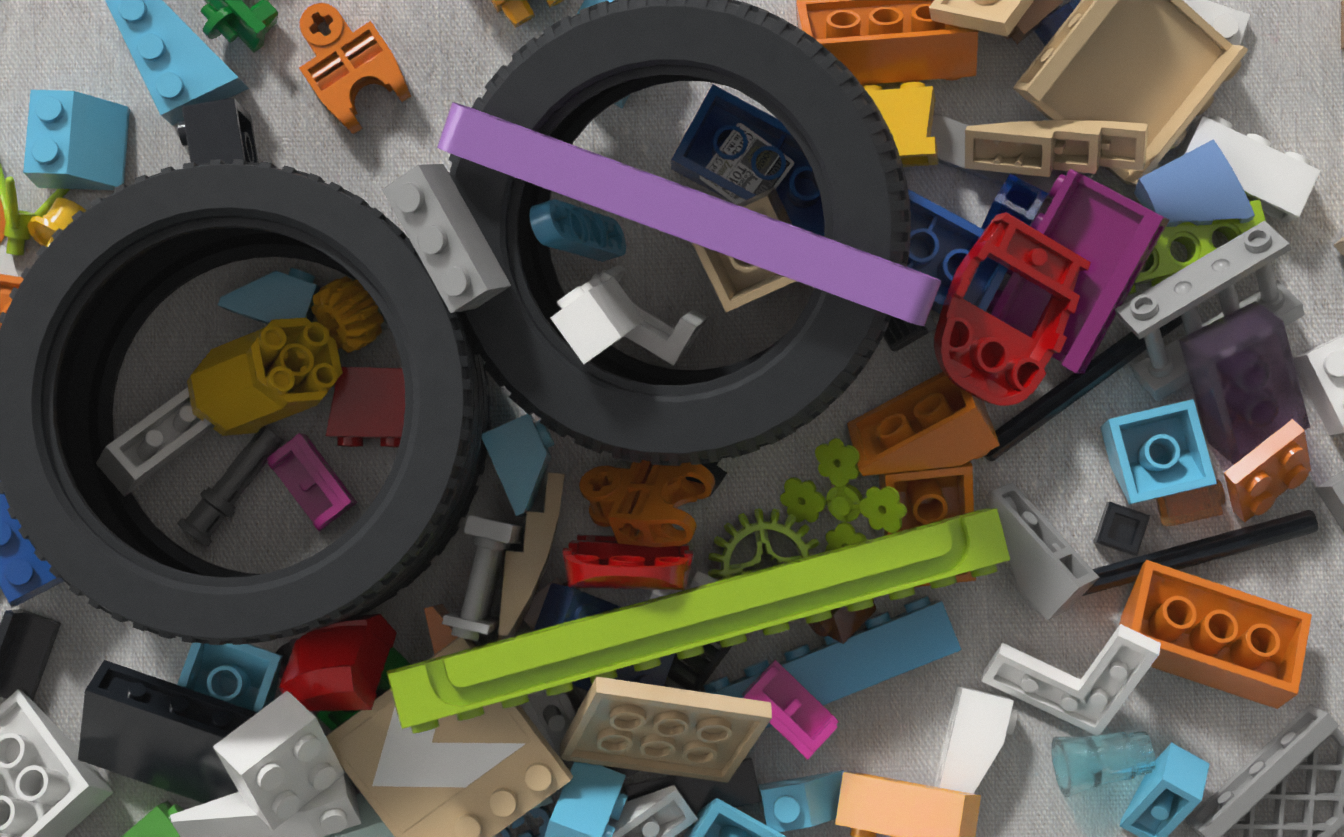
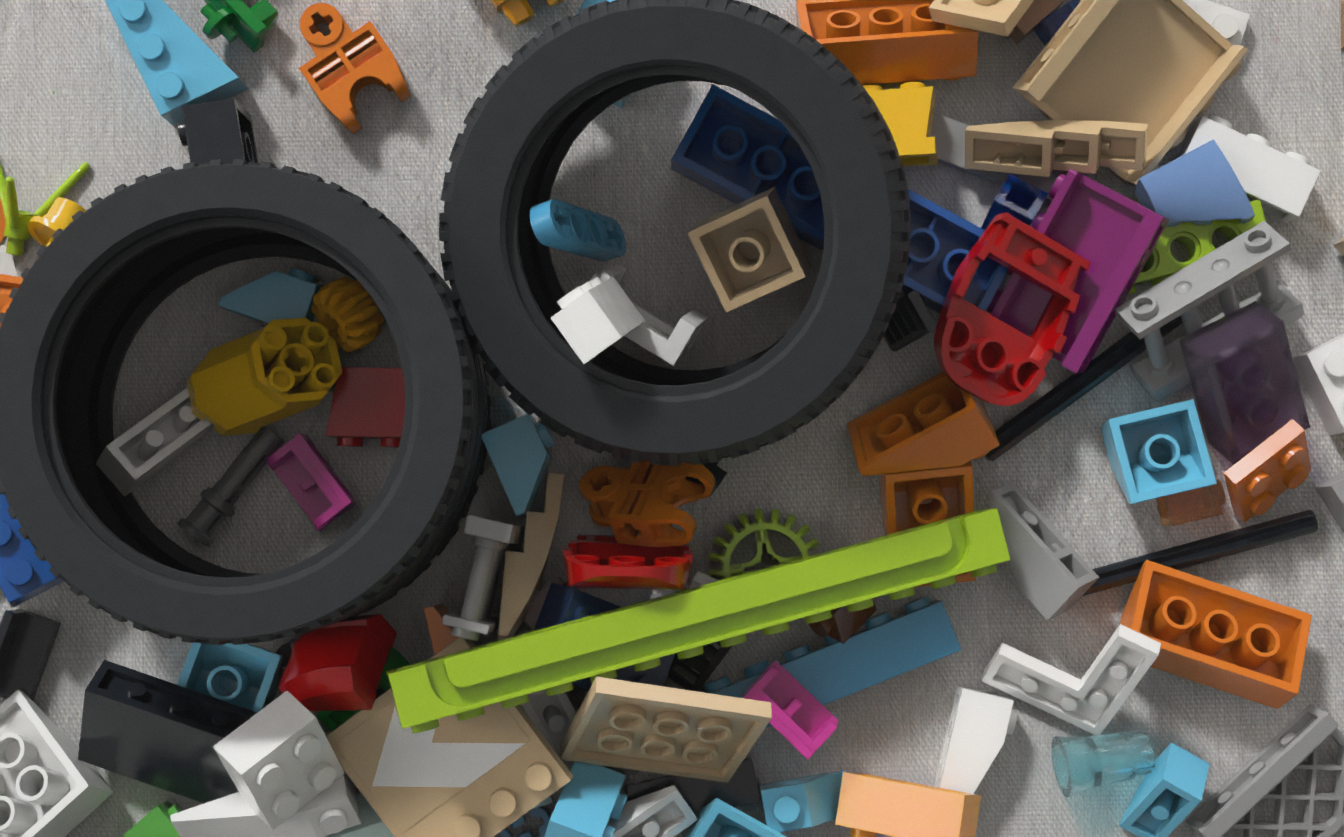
medium azure slope [23,90,130,190] -> none
light grey brick [382,164,511,313] -> none
medium lavender beam [437,102,941,326] -> none
sticker [700,123,794,205] -> none
lime plant [780,438,907,552] -> none
black tile [1093,502,1151,556] -> none

